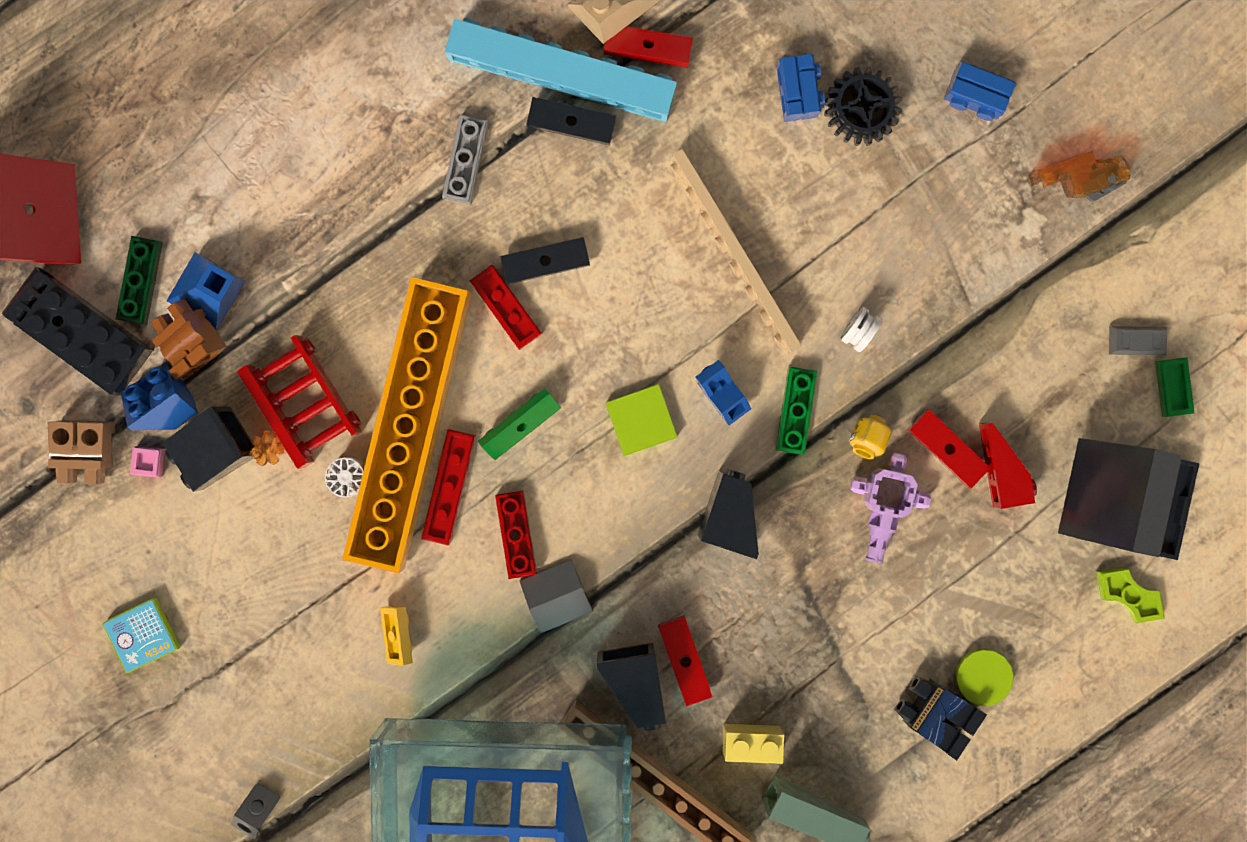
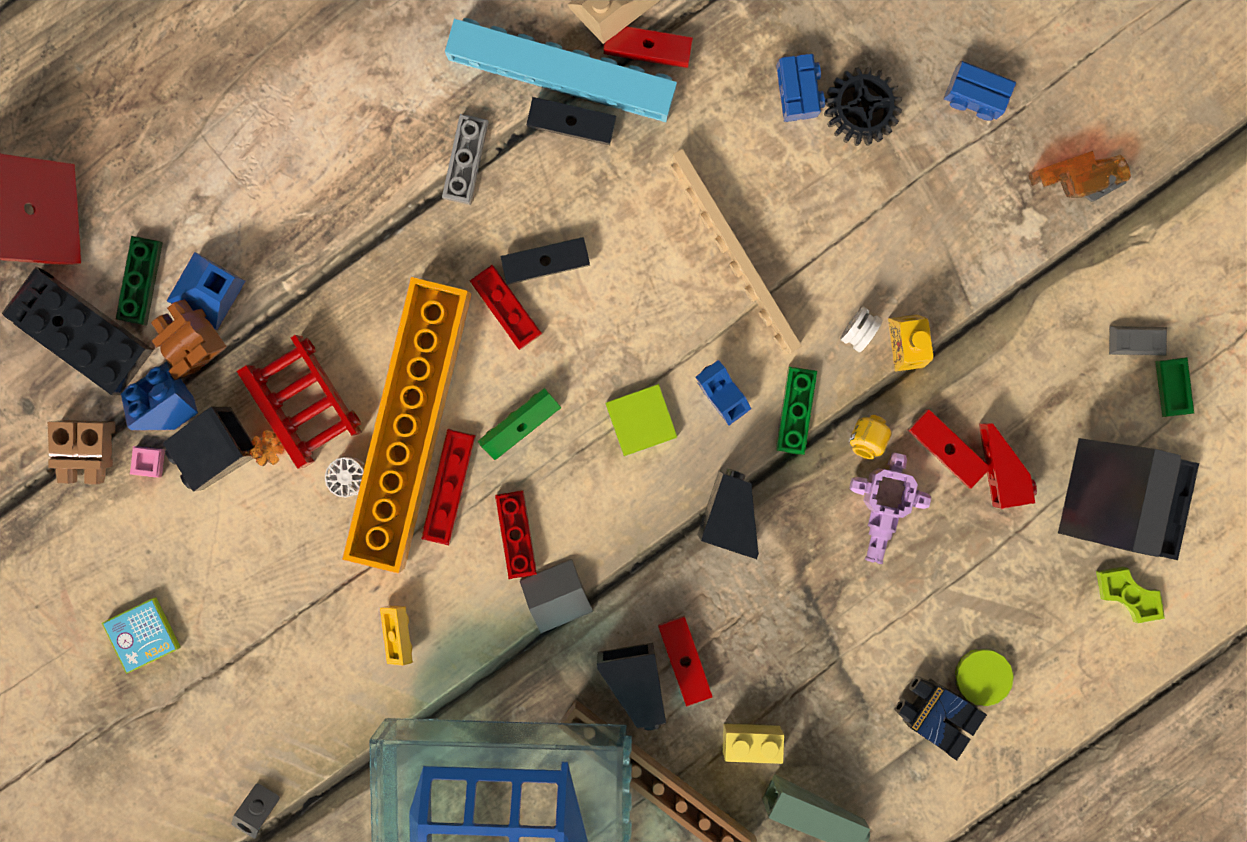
none -> yellow torso [888,315,933,371]

